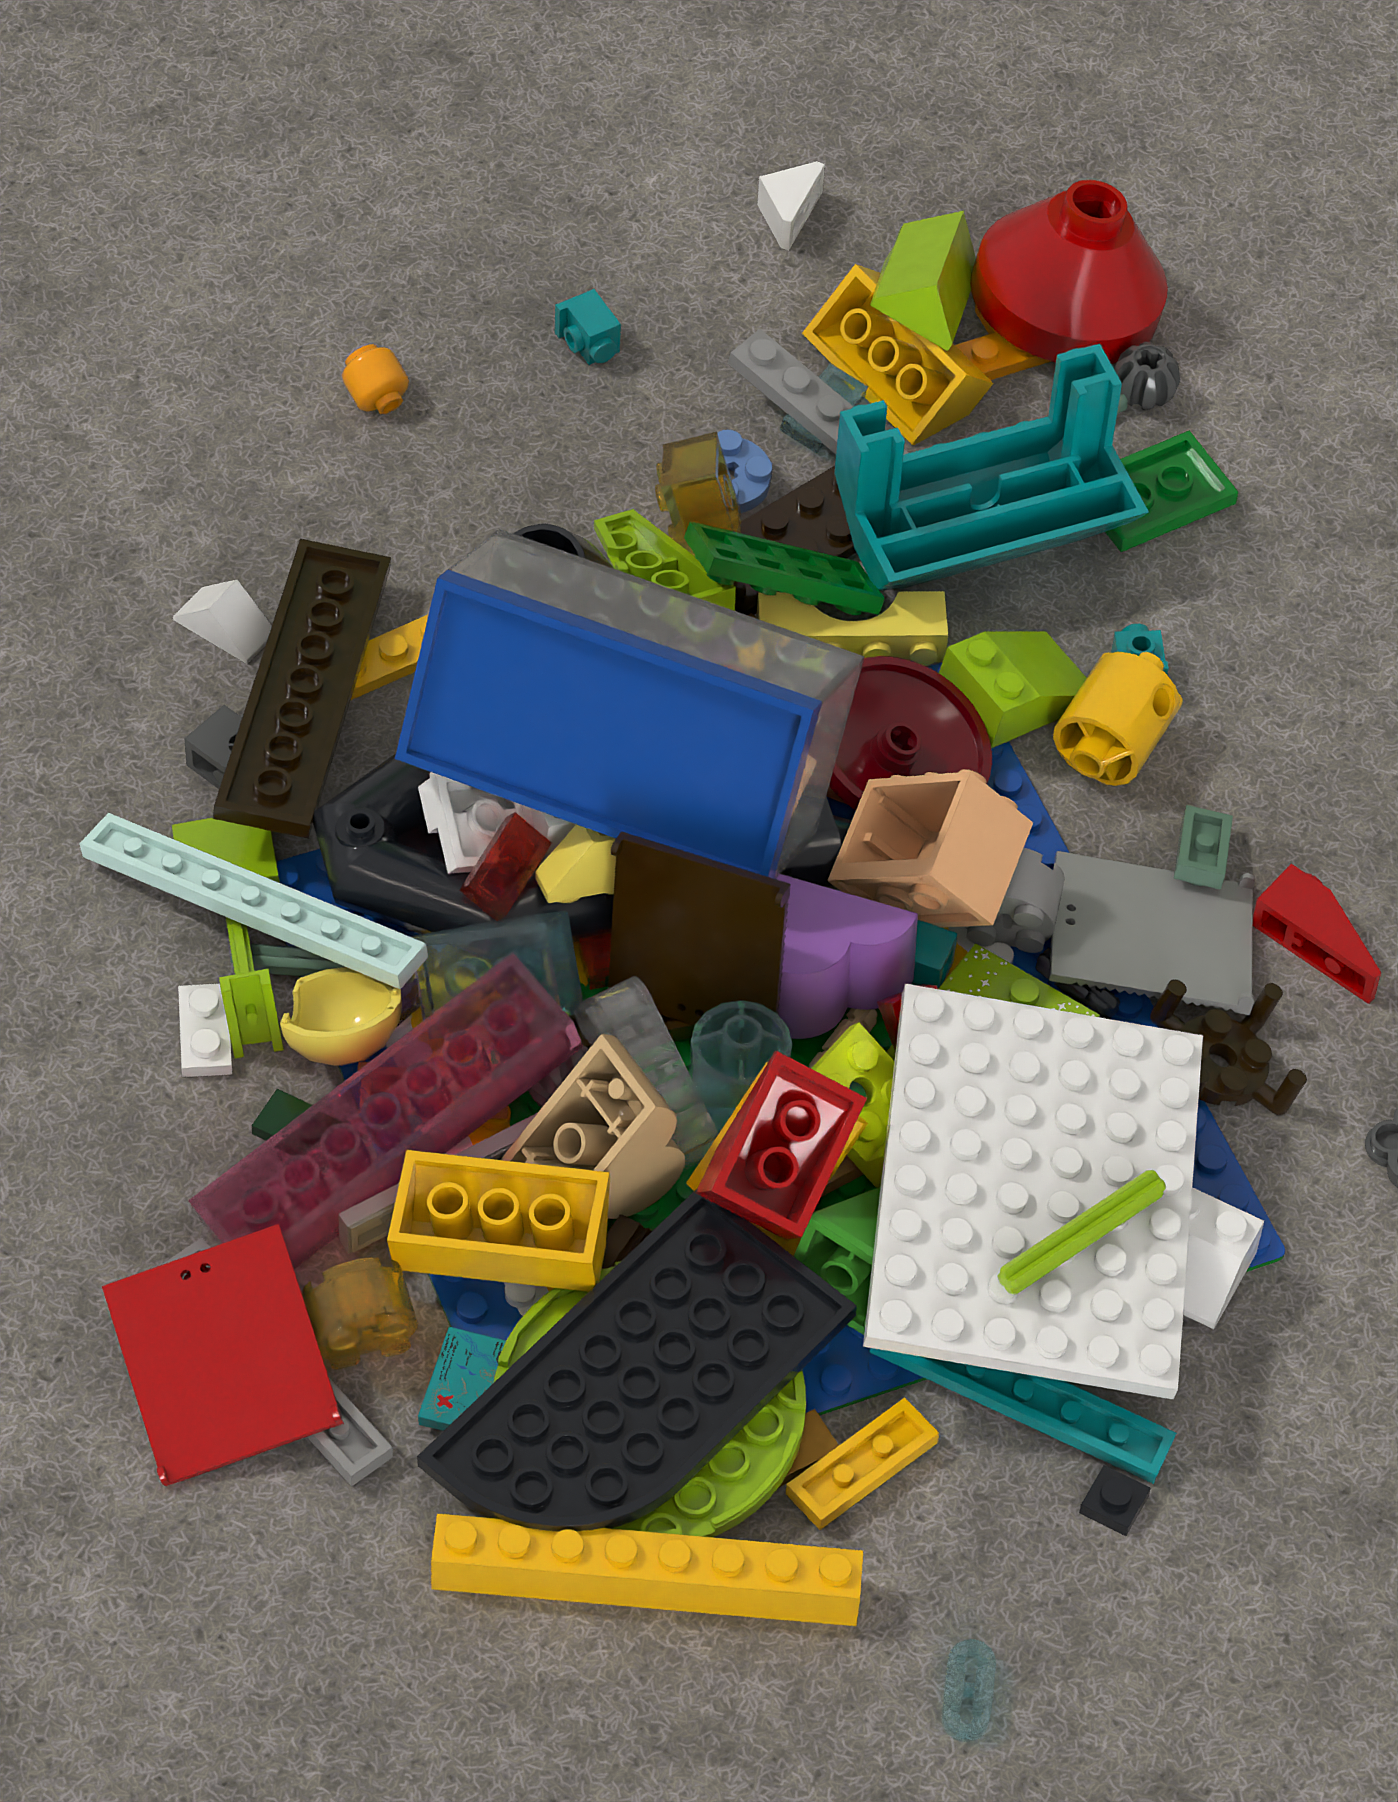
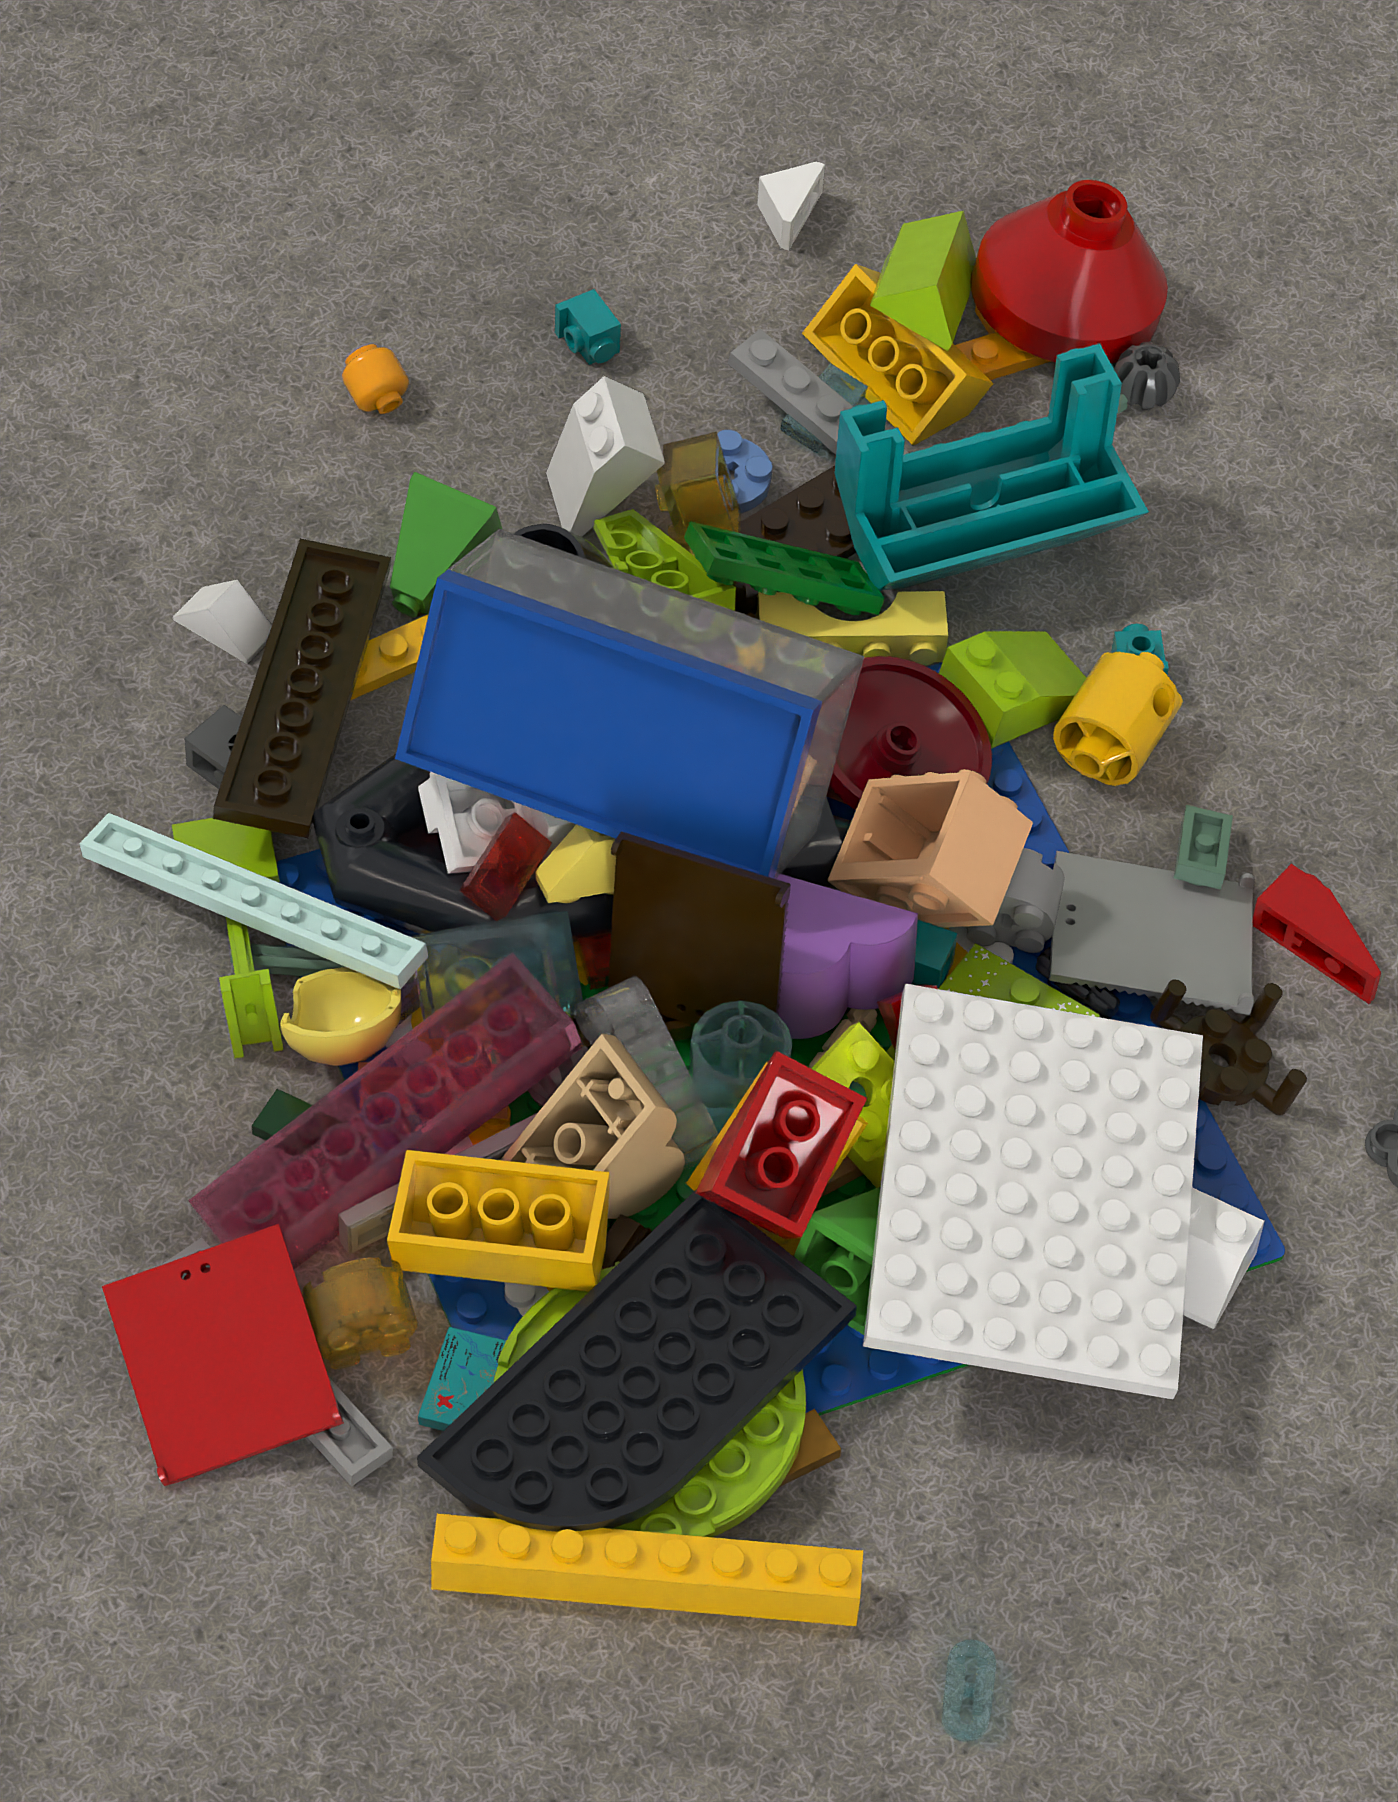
white plate [178,984,232,1077] -> none
yellow plate [785,1397,939,1530] -> none
teal plate [869,1348,1177,1484] -> none
lime axle [997,1170,1166,1294] -> none
black plate [1079,1465,1151,1536] -> none
green plate [1105,430,1238,552] -> none
none -> bright green slope [390,472,505,617]
none -> white slope [546,376,665,537]

